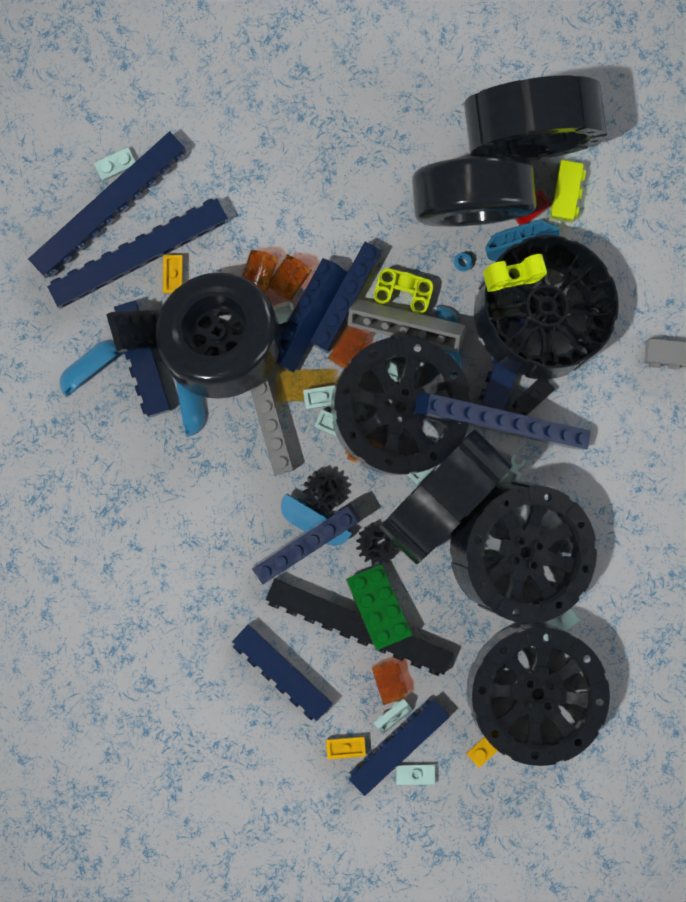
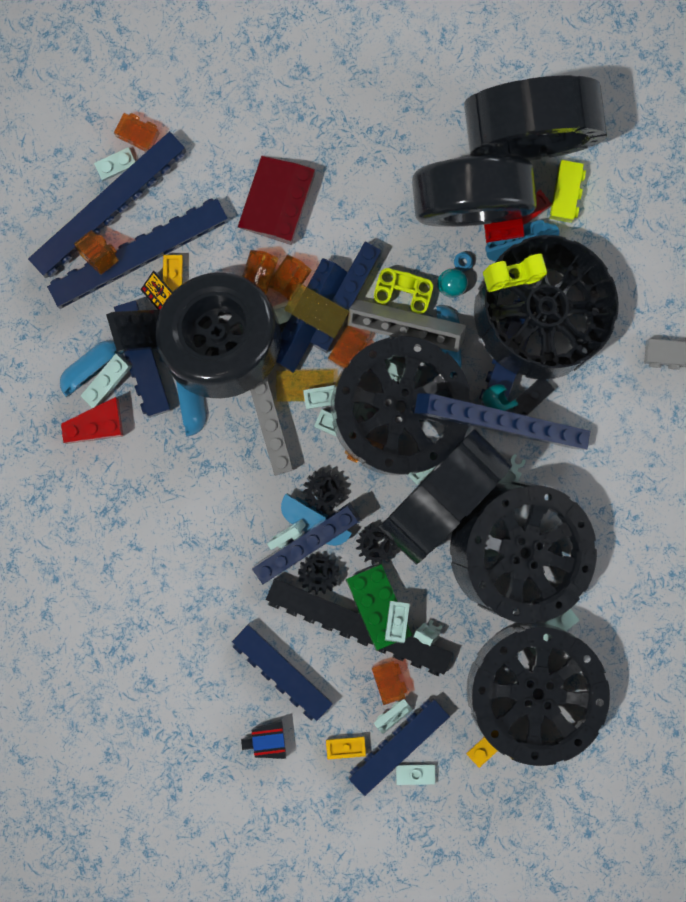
none -> red wedge [61,397,123,444]
none -> clear orange brick [74,230,119,275]
none -> light aqua plate [81,353,132,408]
none -> clear orange brick [114,113,160,152]
none -> piece [140,270,172,312]
none -> dark red slope [237,156,315,245]
none -> torso [241,720,286,759]
none -> light aqua plate [267,519,306,550]
none -> clear yellow piece [284,283,349,338]
none -> black gear [298,553,340,595]
none -> light aqua plate [385,601,410,643]
none -> light aqua plate [414,620,443,646]
none -> teal helmet [437,269,468,298]
none -> teal helmet [481,384,519,411]
none -> red plate [484,219,524,243]

